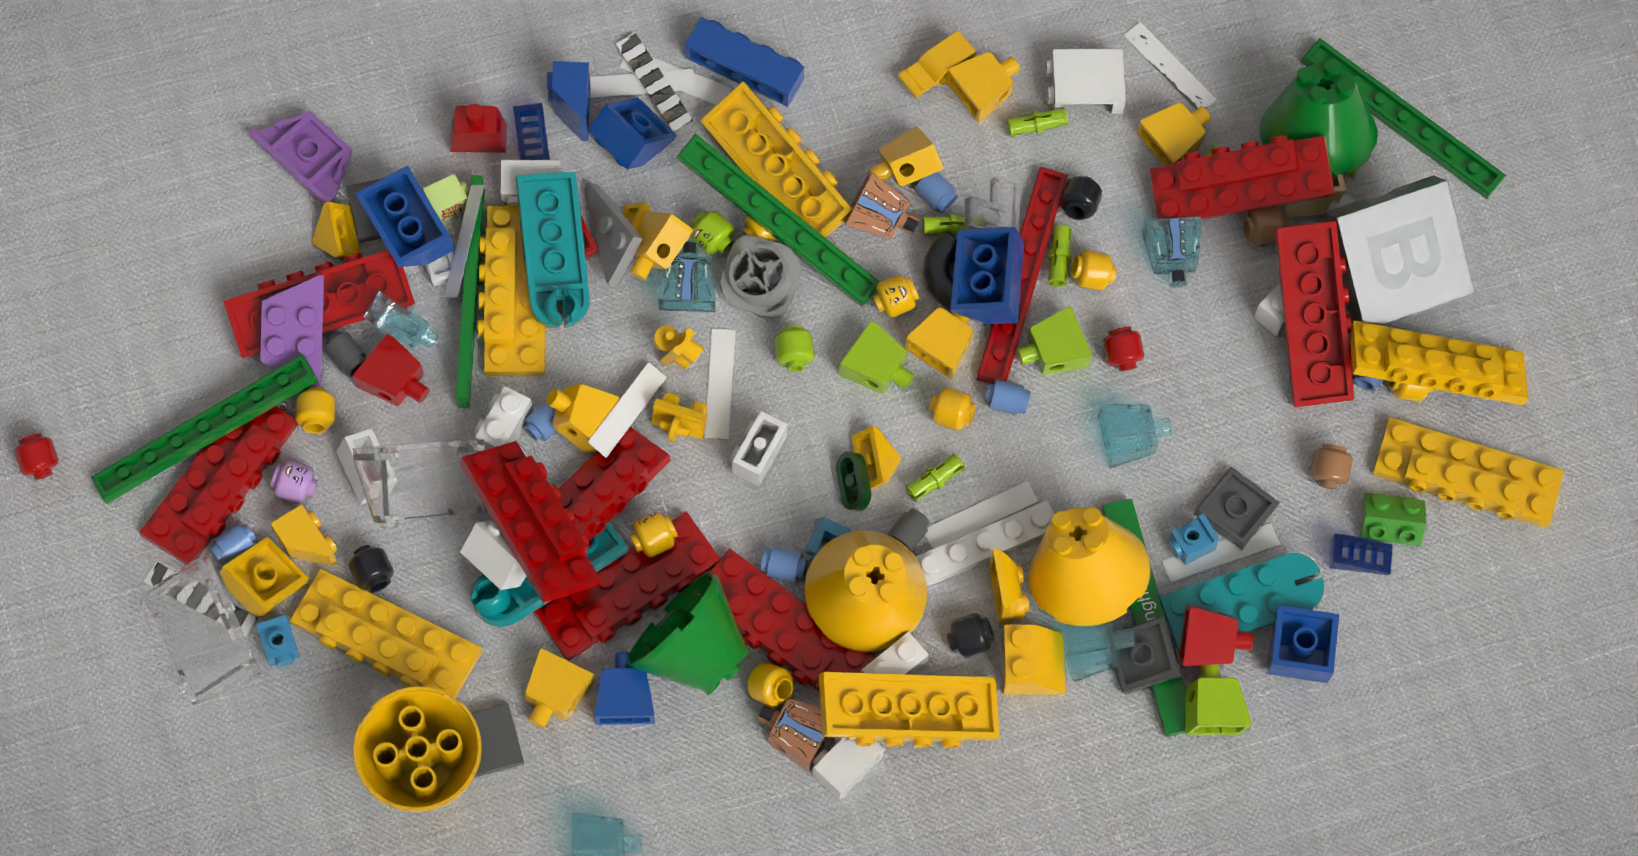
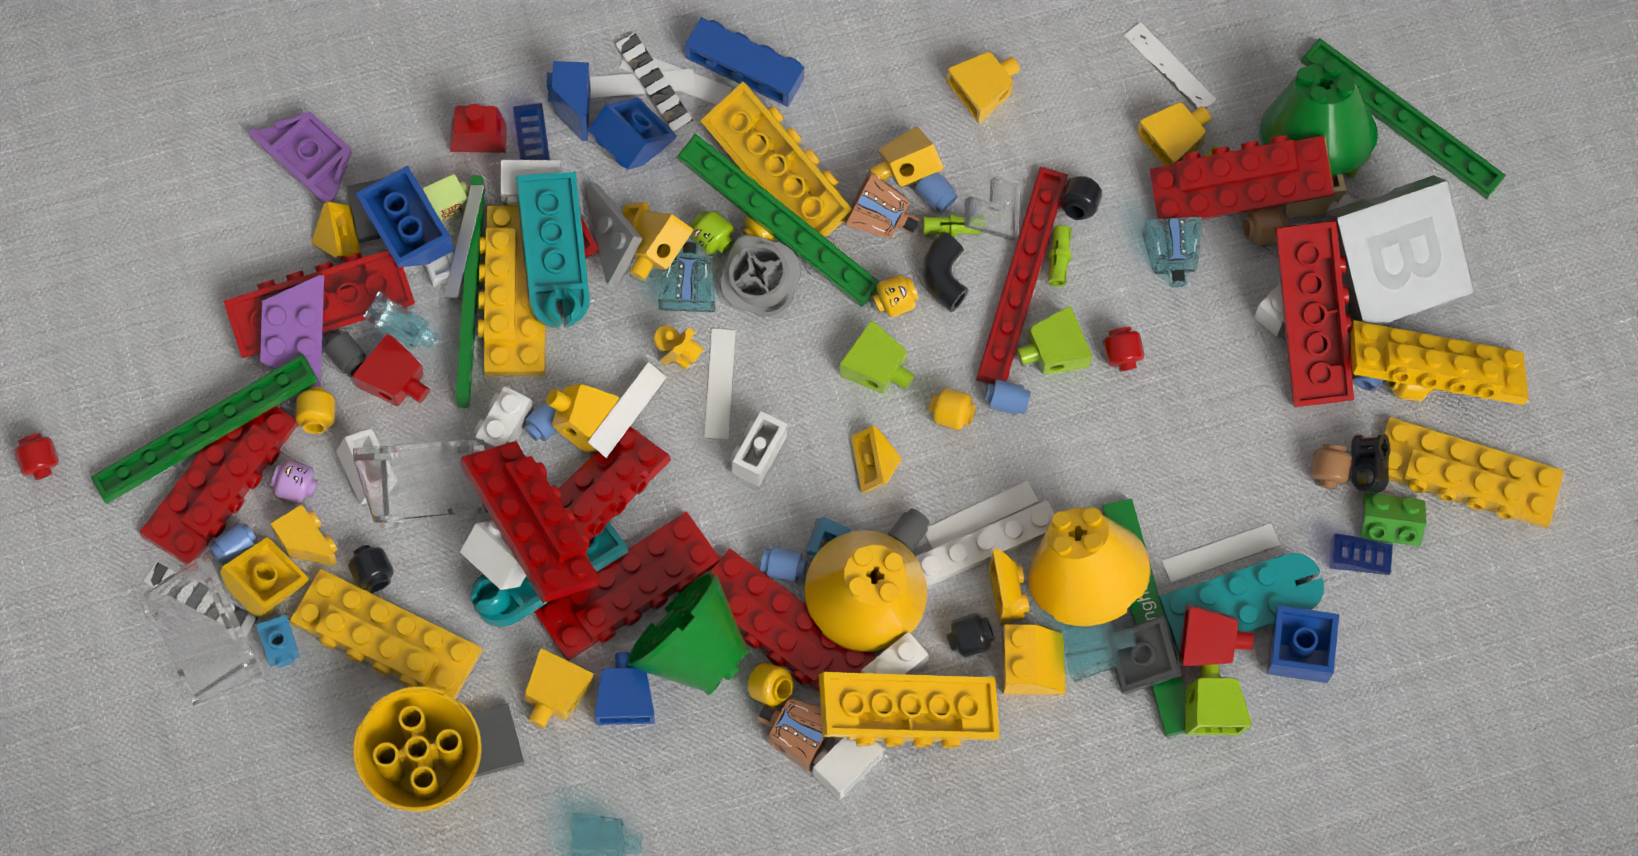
yellow head [629,512,678,557] -> none
yellow hips [651,392,708,442] -> none
lime head [774,325,815,372] -> none
dark green plate [836,451,871,511] -> none
yellow piece [898,30,976,99] -> none
yellow torso [905,307,974,380] -> none
lime pin [905,453,965,502] -> none
blue slope [950,227,1024,324] -> none
lime pin [1007,107,1068,137] -> none
white panel [1046,49,1126,114] -> none
yellow head [1070,250,1117,291] -> none
clear light blue torso [1098,404,1172,468] -> none
dark azure brick [1168,513,1219,565] -> none
dark grey tile [1194,467,1280,550] -> none
none -> black piece [1351,434,1390,493]

